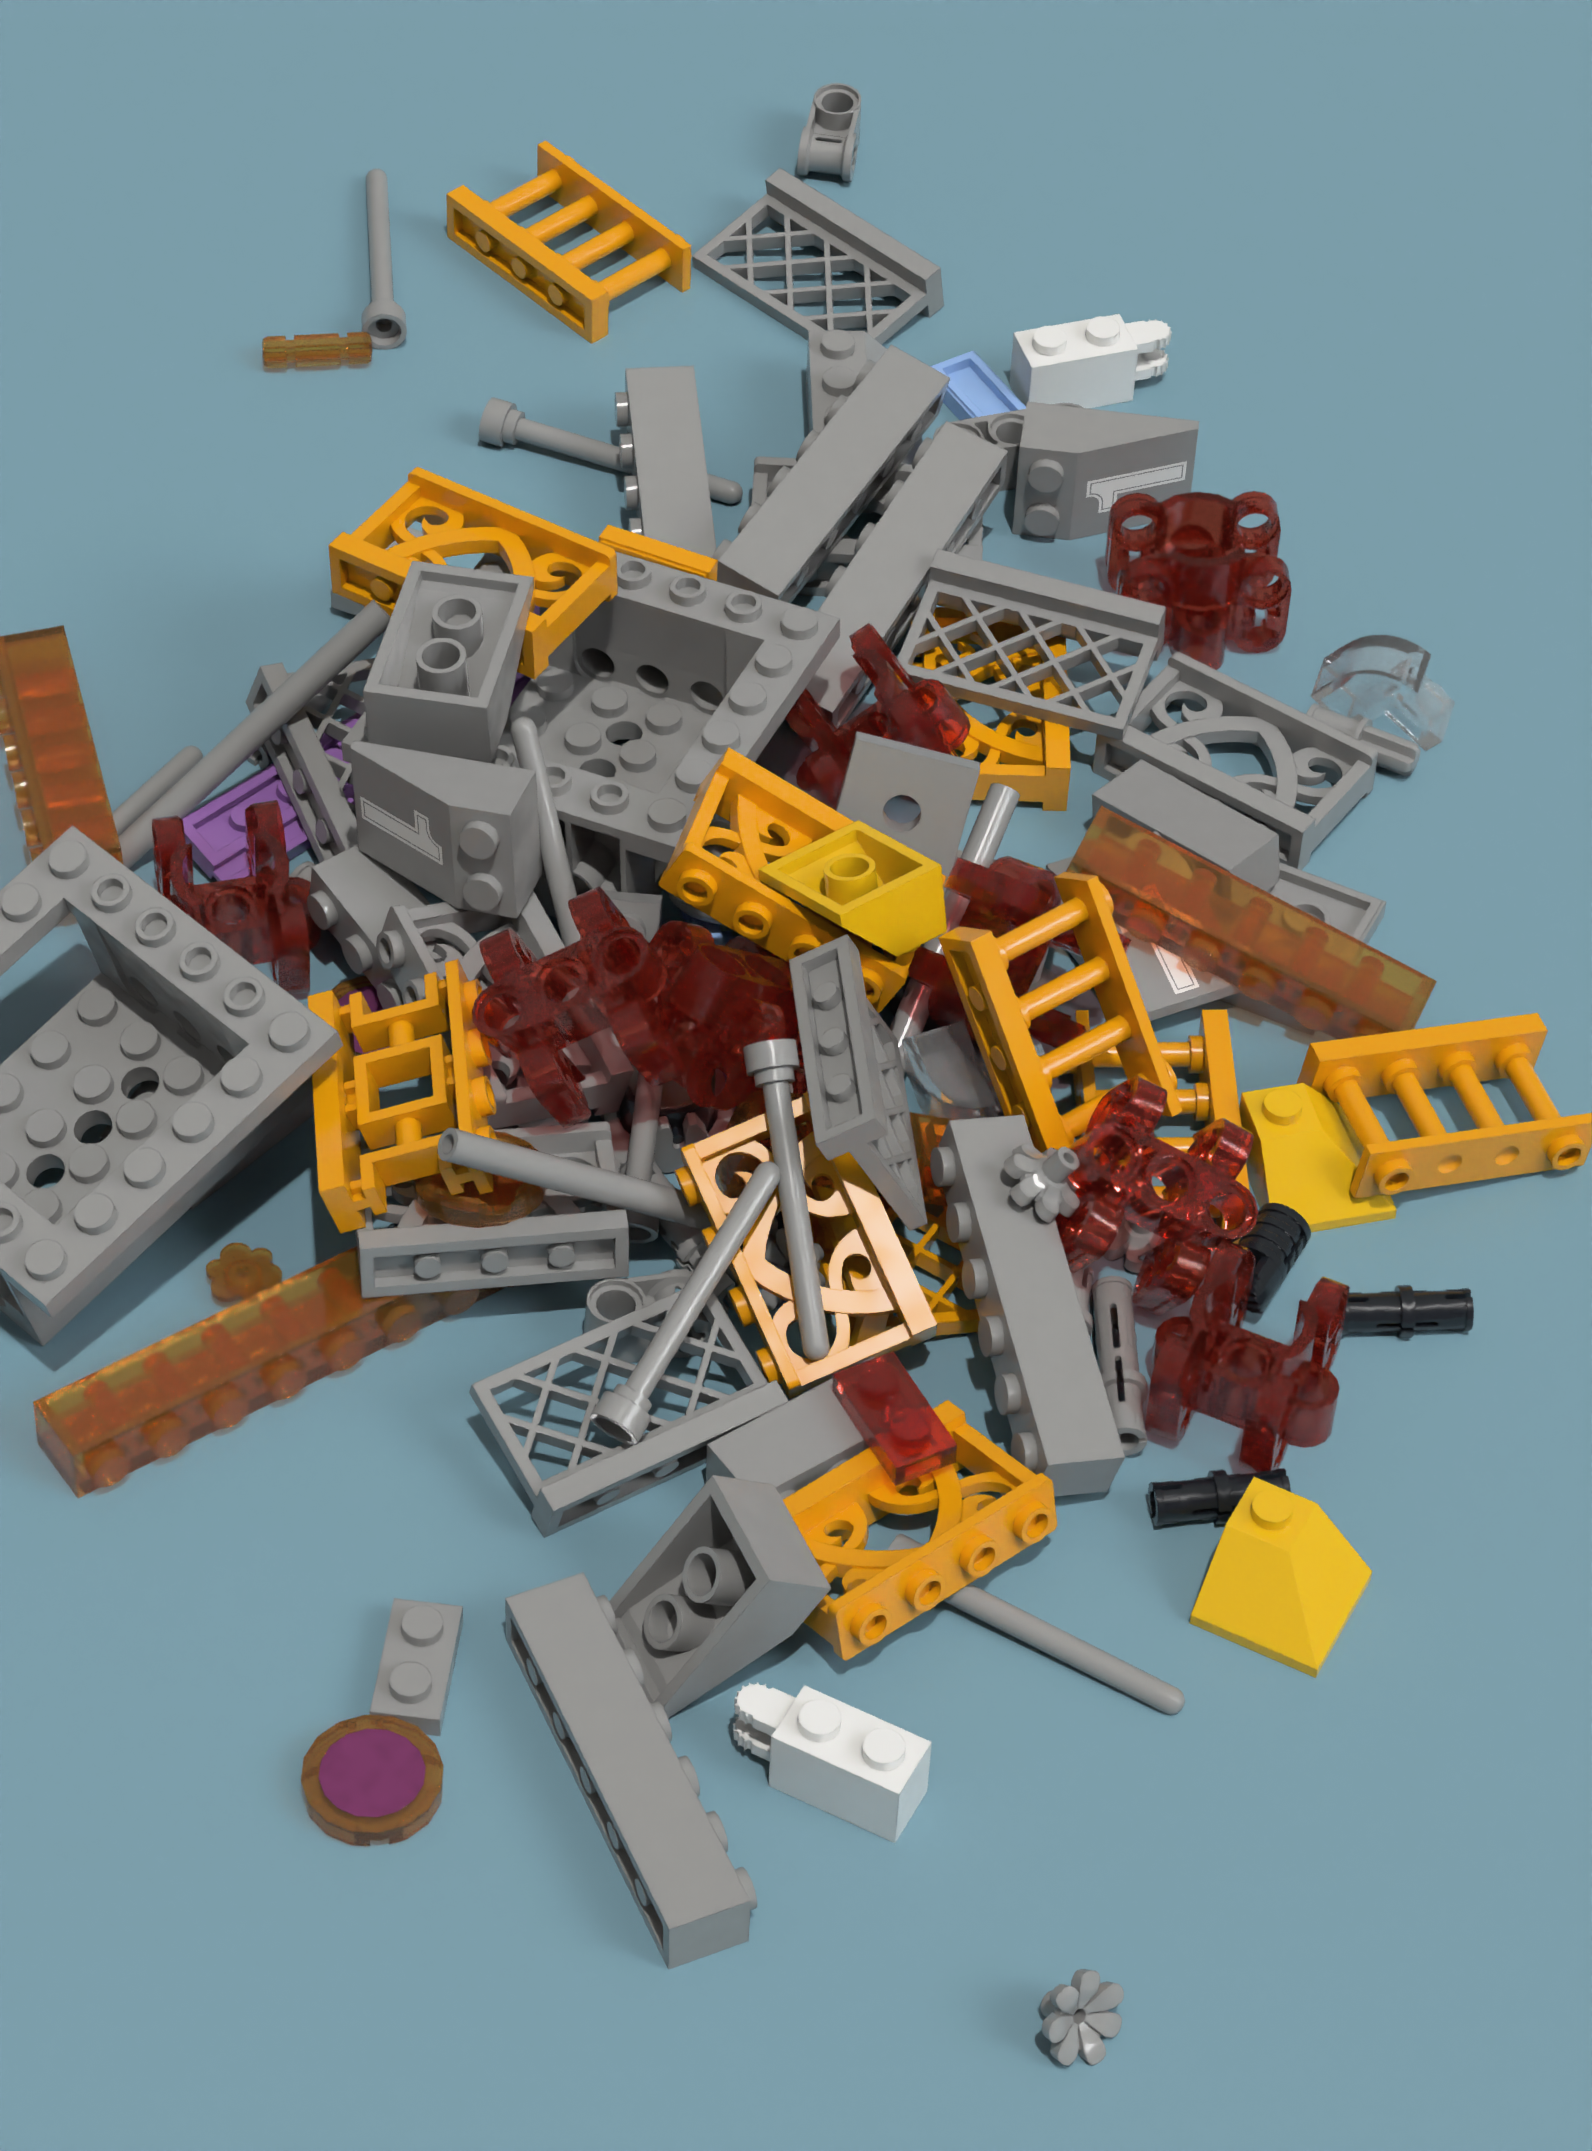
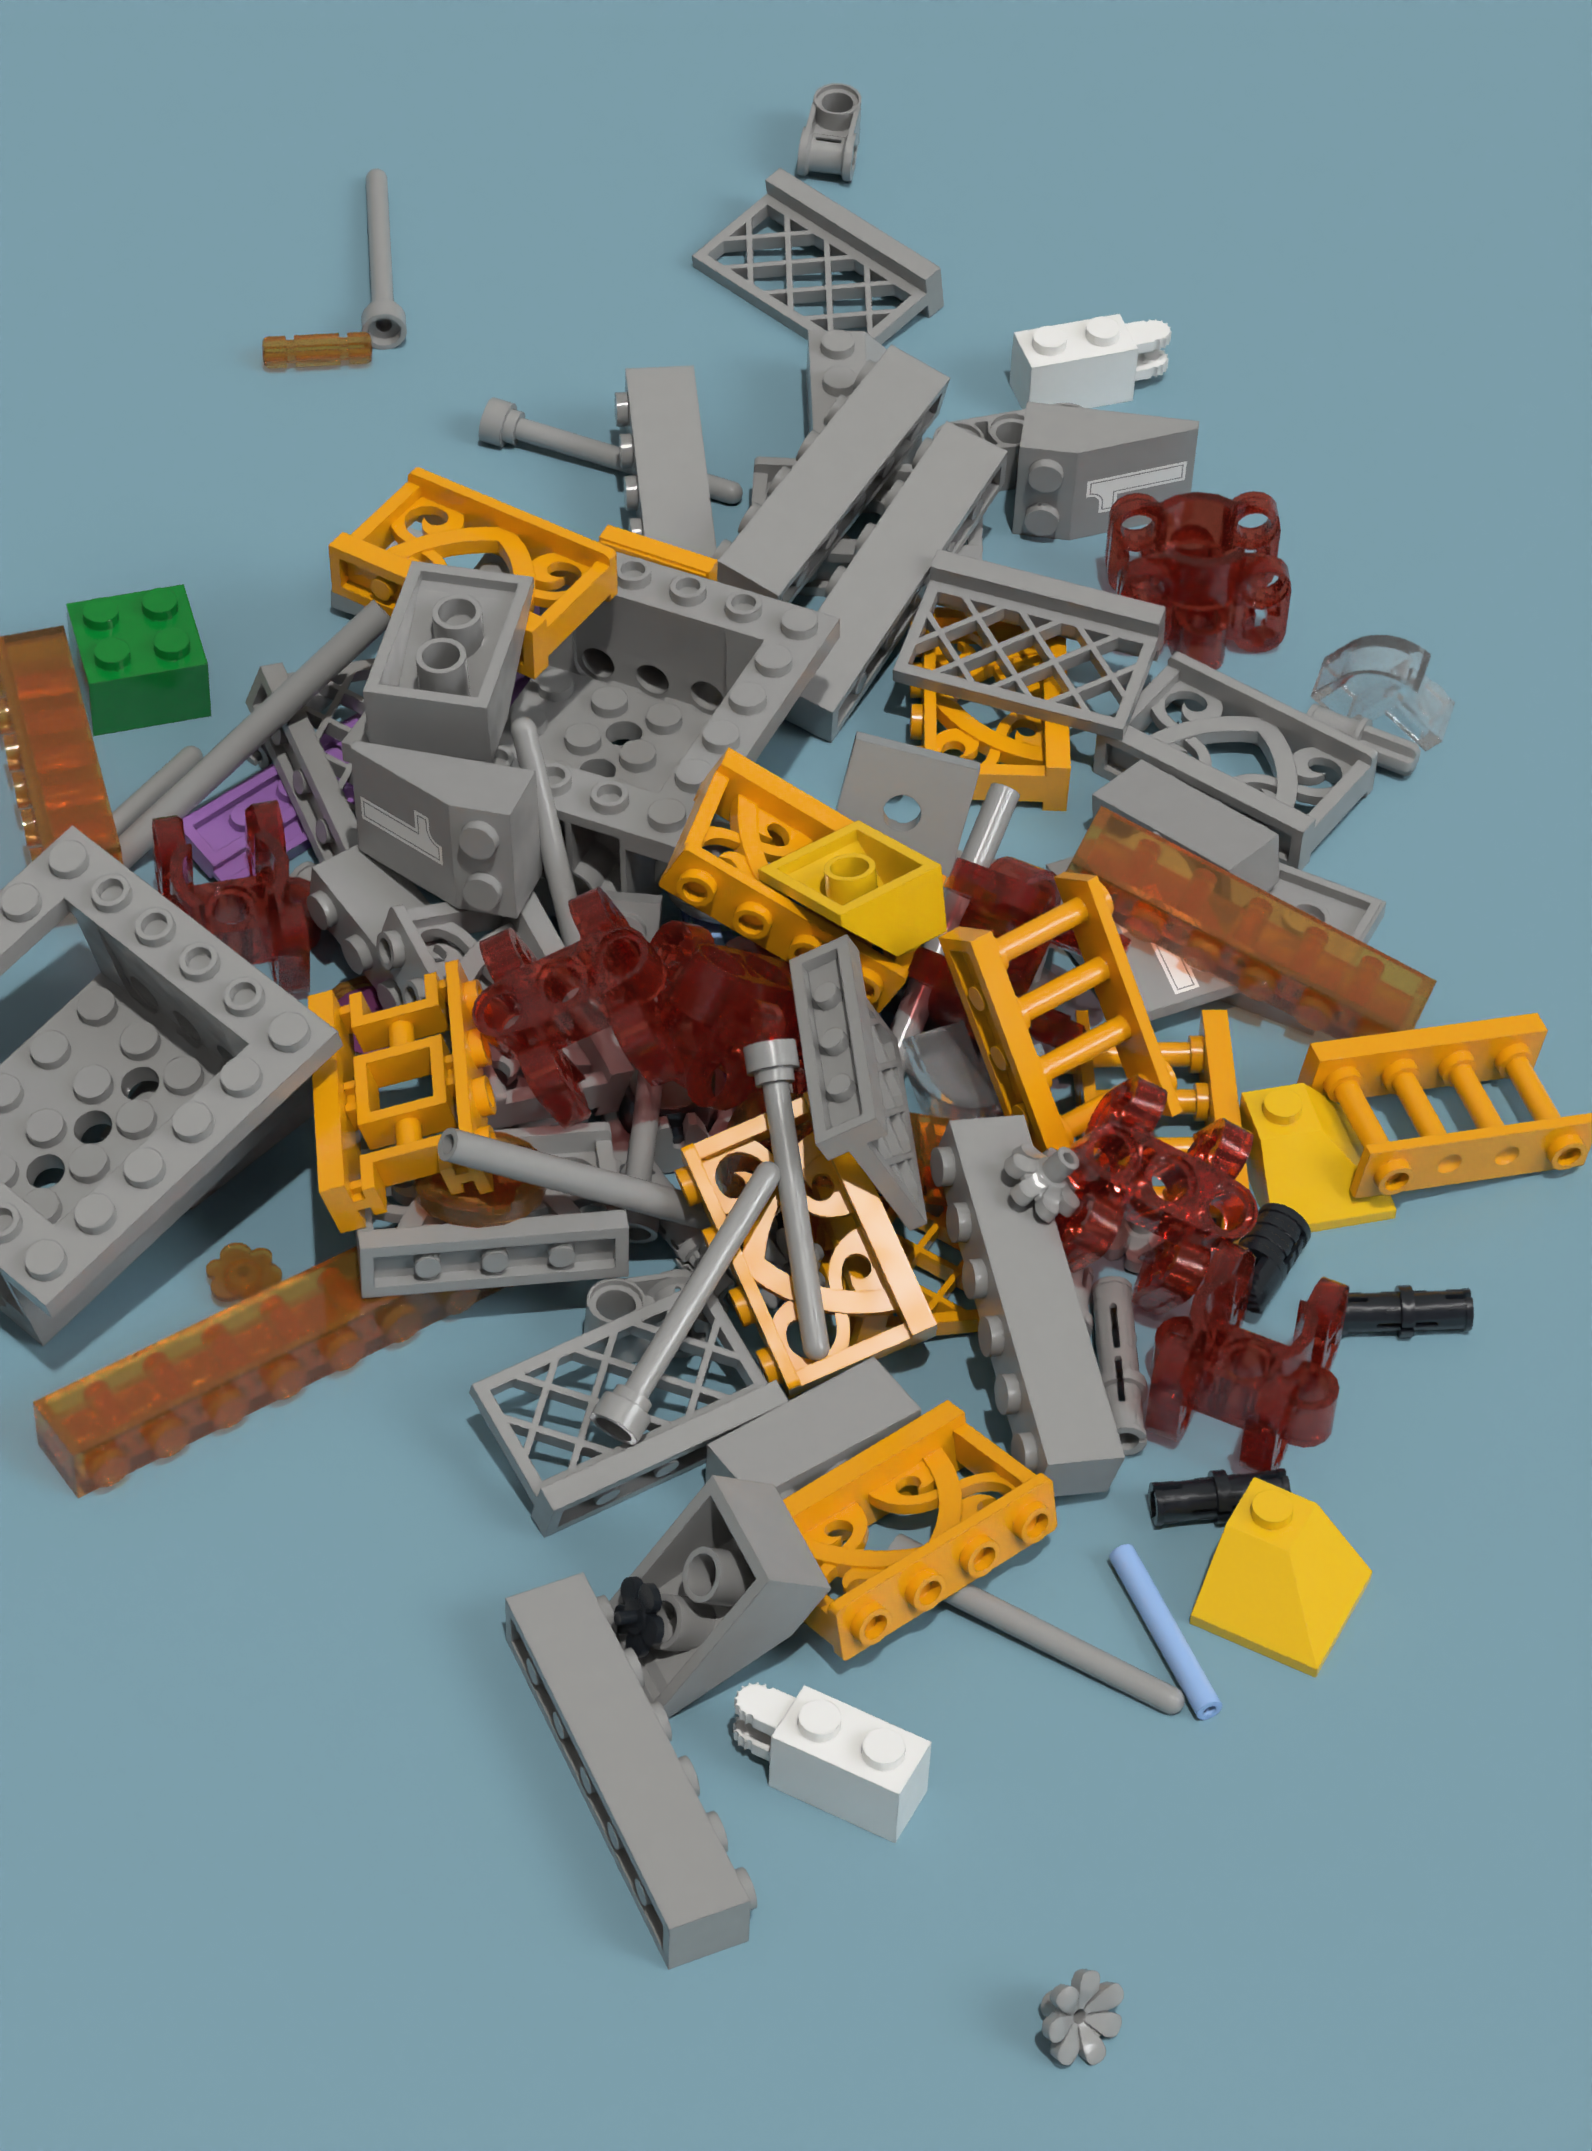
tile [301,1715,444,1846] -> none
light grey plate [370,1598,463,1736] -> none
light orange fence [446,140,692,344] -> none
clear red piece [785,622,971,817] -> none
clear red plate [832,1351,957,1486] -> none
light blue tile [930,351,1026,420] -> none
none -> green piece [66,584,211,736]
none -> black plant [614,1576,664,1658]
none -> light blue piece [1109,1544,1222,1720]

